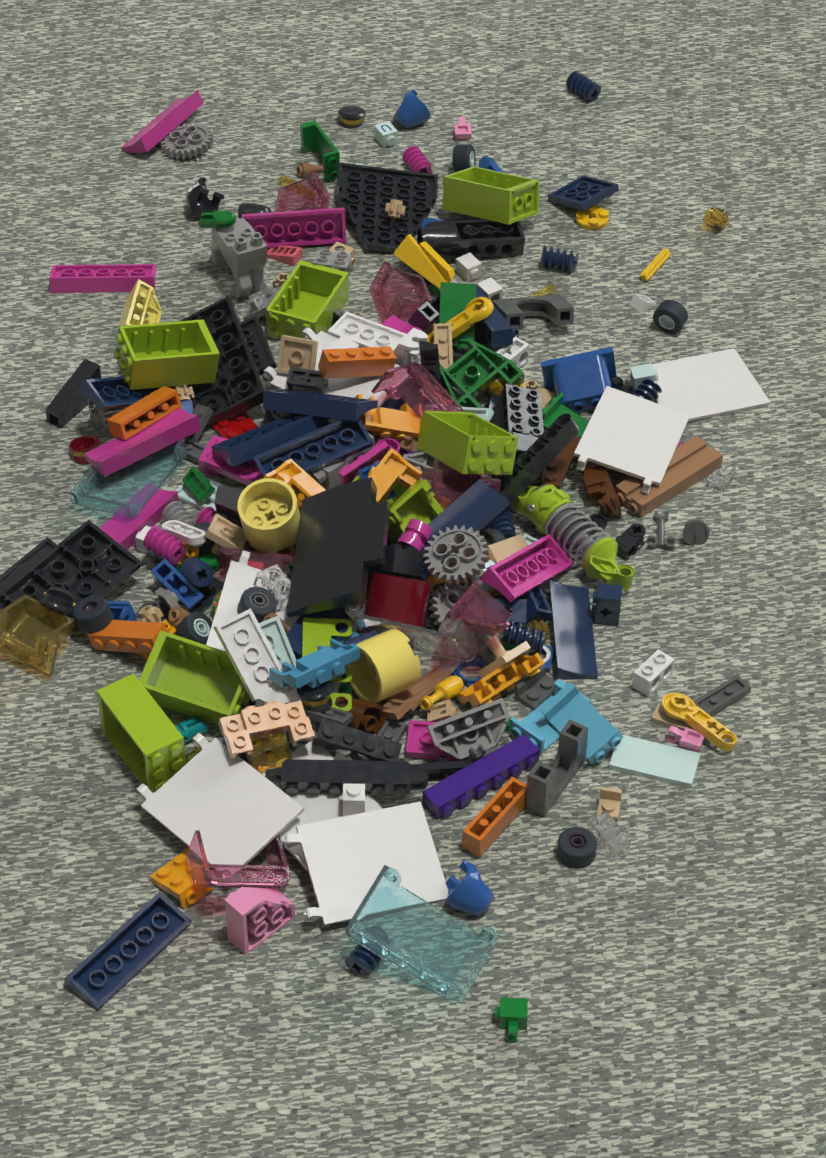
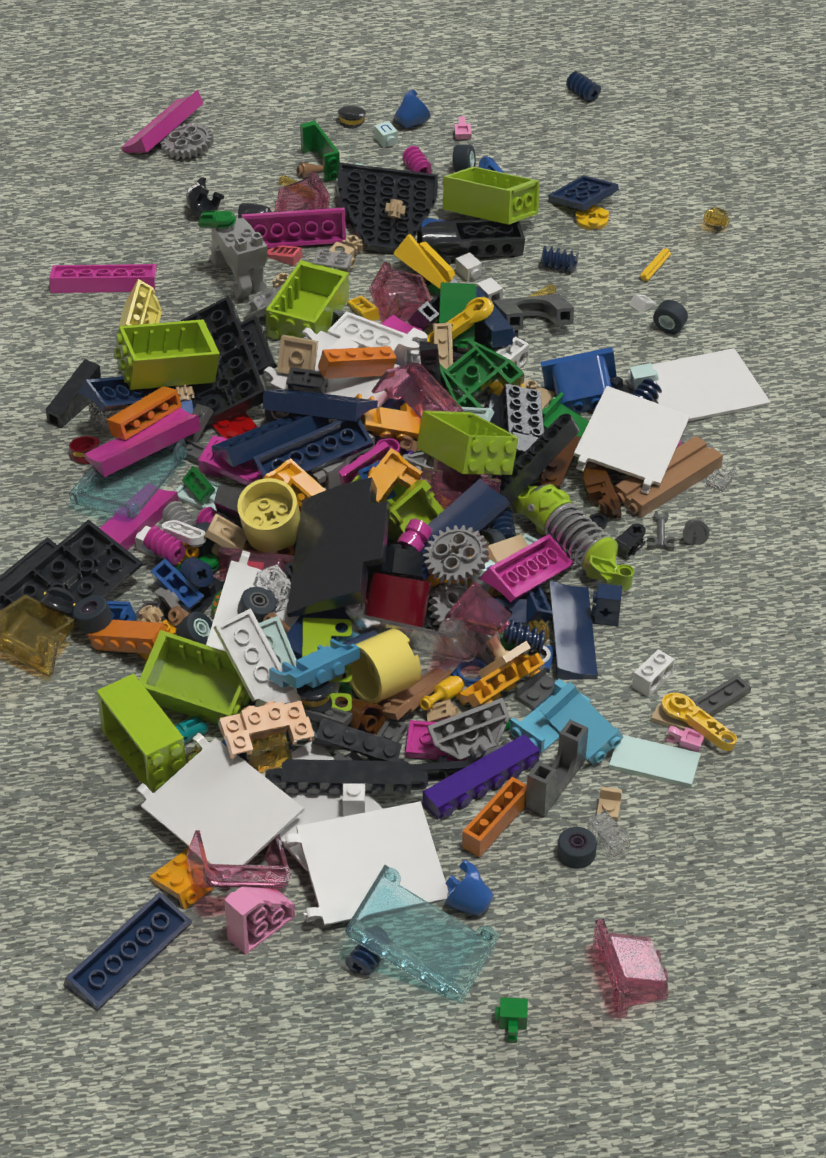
none -> tan gear [342,235,363,255]
none -> yellow slope [347,296,380,321]
none -> clear pink windscreen [592,918,669,1019]

